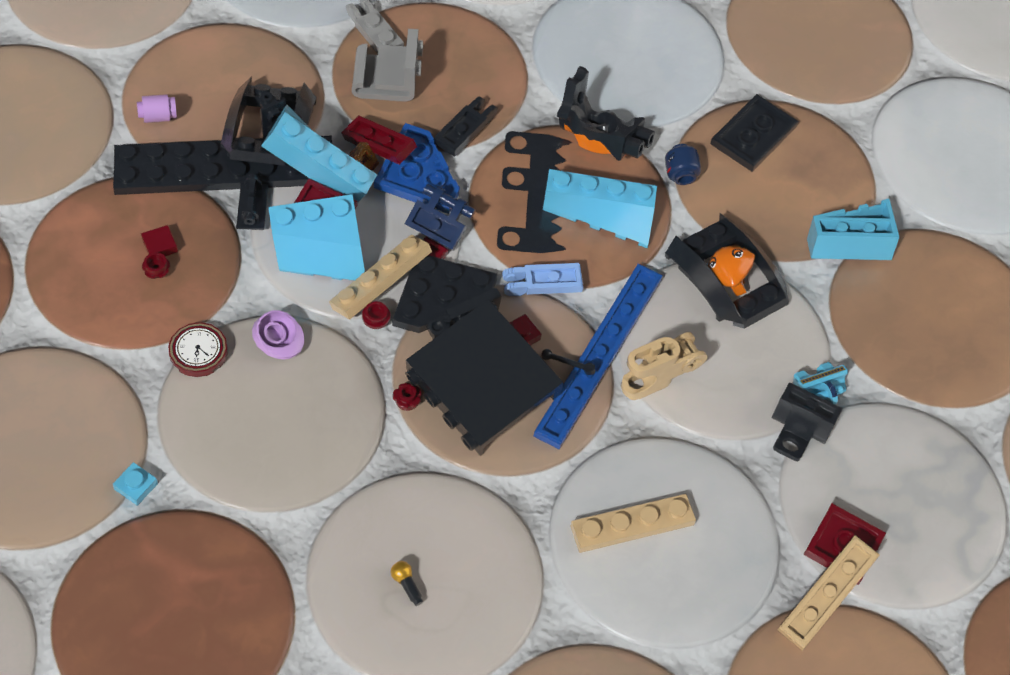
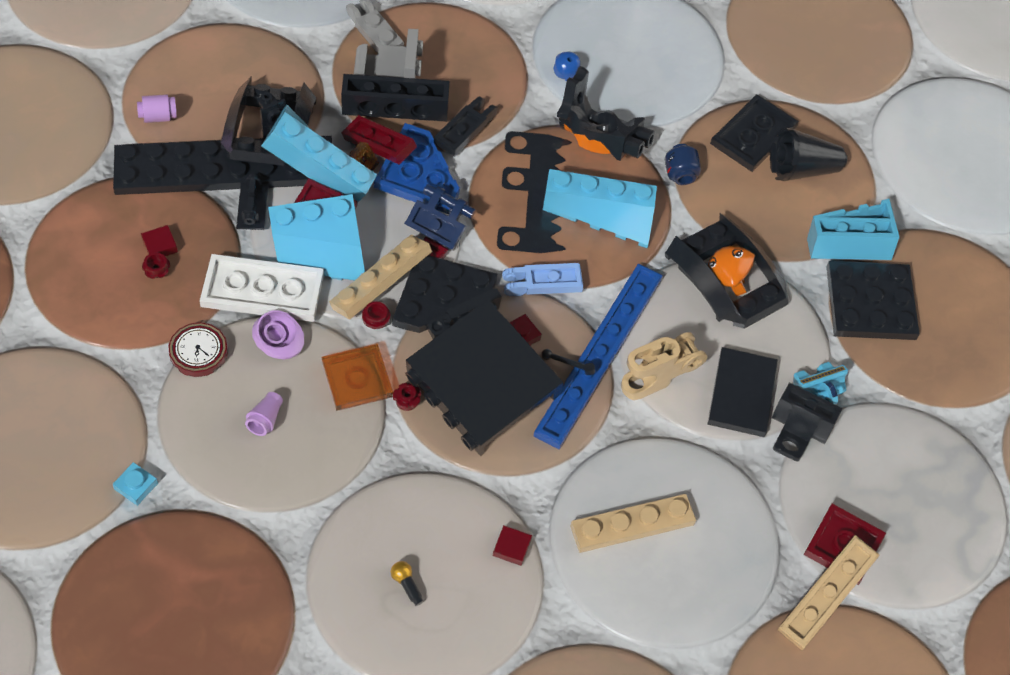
none -> white plate [200,254,324,322]
none -> lavender cone [245,392,283,436]
none -> clear orange tile [321,344,393,411]
none -> black brick [341,74,450,122]
none -> dark red tile [493,525,532,566]
none -> blue piece [553,51,580,81]
none -> black tile [707,347,778,437]
none -> black cone [770,128,847,181]
none -> black plate [826,261,920,340]

